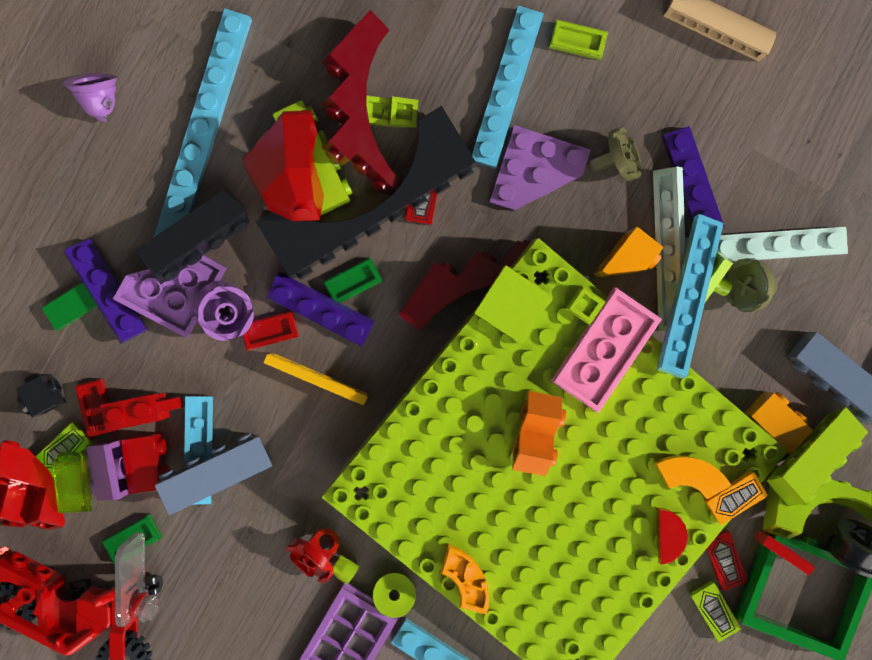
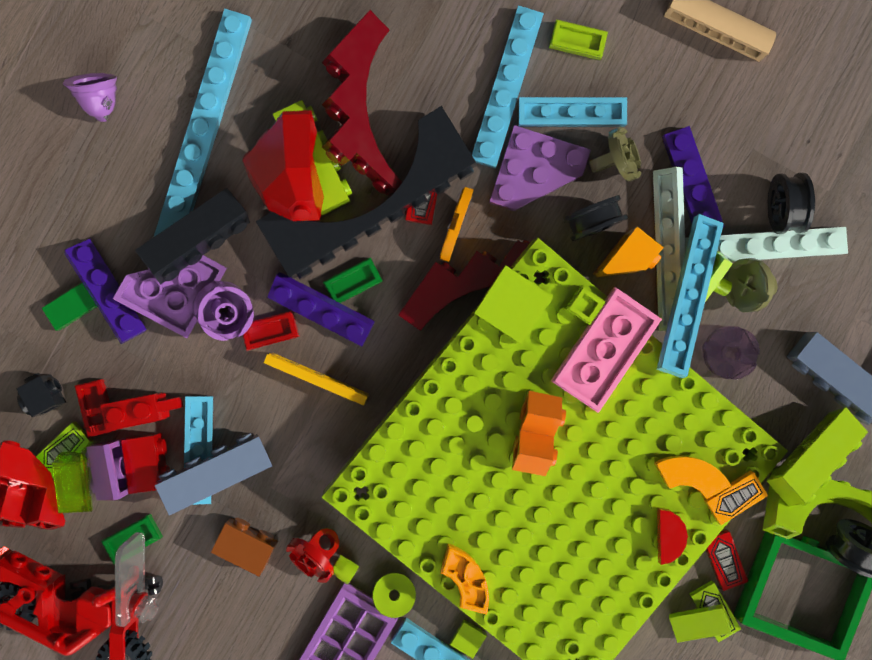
lime slope [366,95,419,128] -> none
light orange brick [744,391,813,454] -> none
red tile [753,530,815,576] -> none
none -> dark orange brick [211,518,279,577]
none -> light orange tile [439,187,474,262]
none -> lime tile [450,620,487,659]
none -> medium azure plate [518,97,627,127]
none -> black wheel [563,195,628,241]
none -> lime tile [669,604,731,643]
none -> clear purple plate [702,326,760,380]
none -> black wheel [767,172,815,234]

